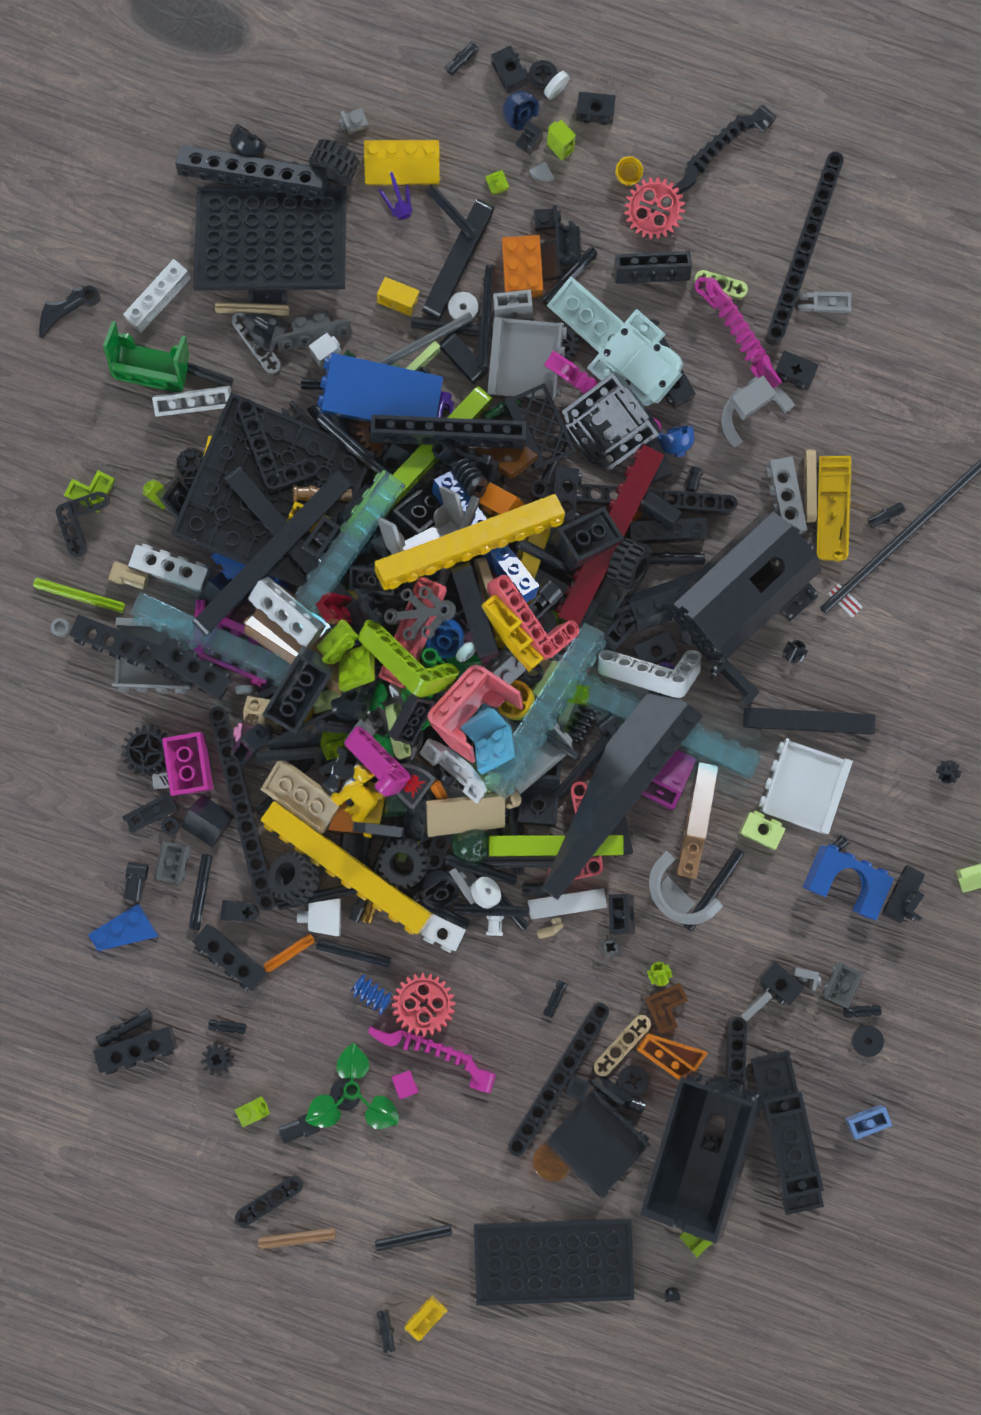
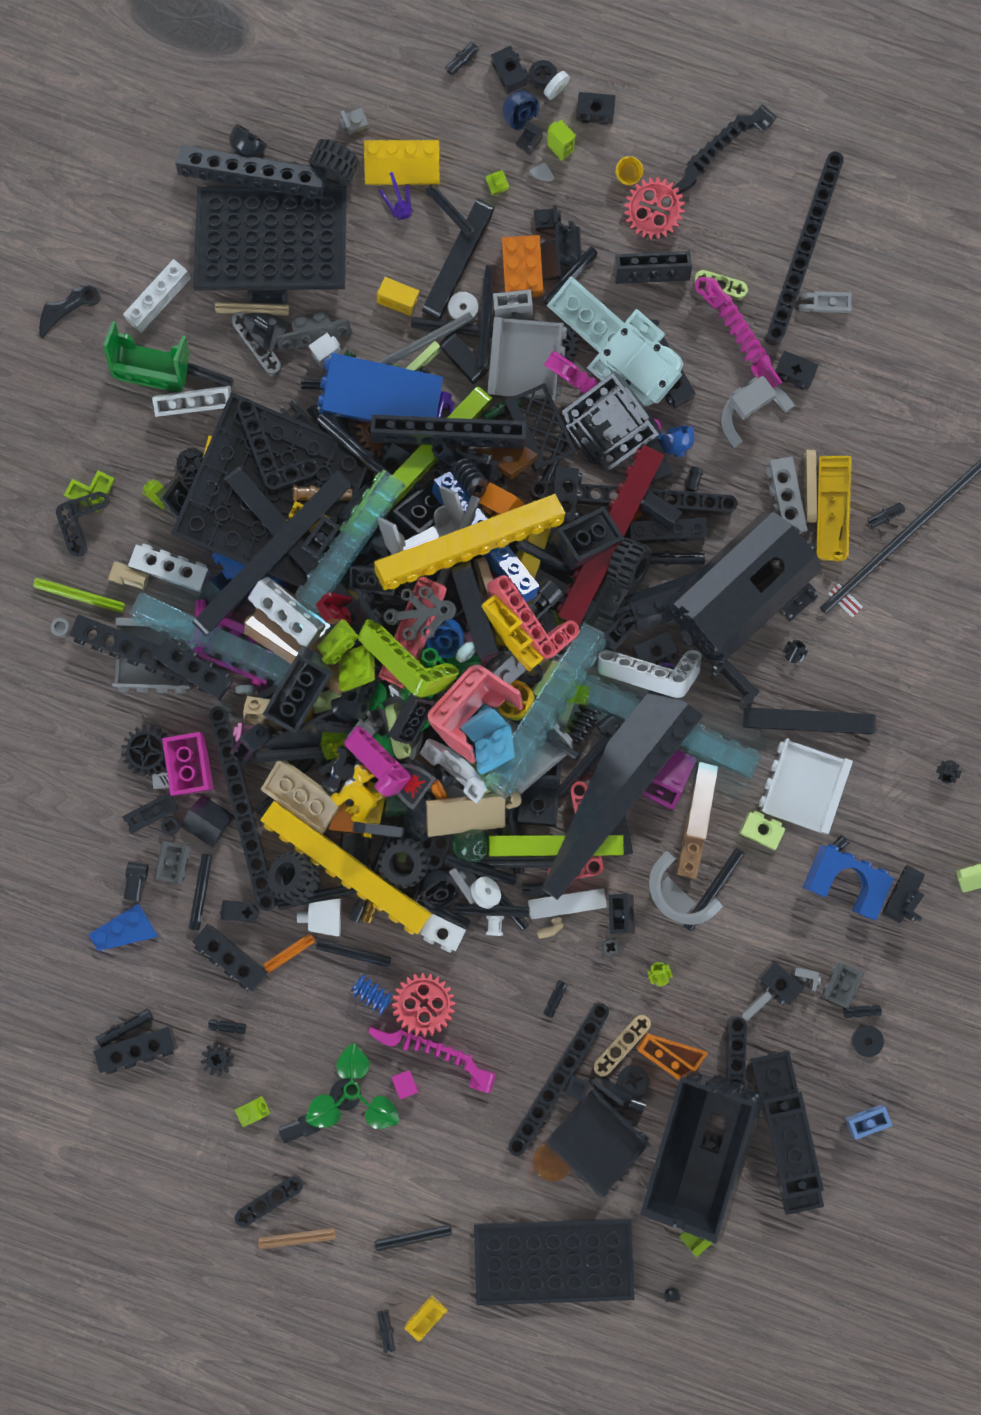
reddish brown plate [644,983,688,1035] -> none

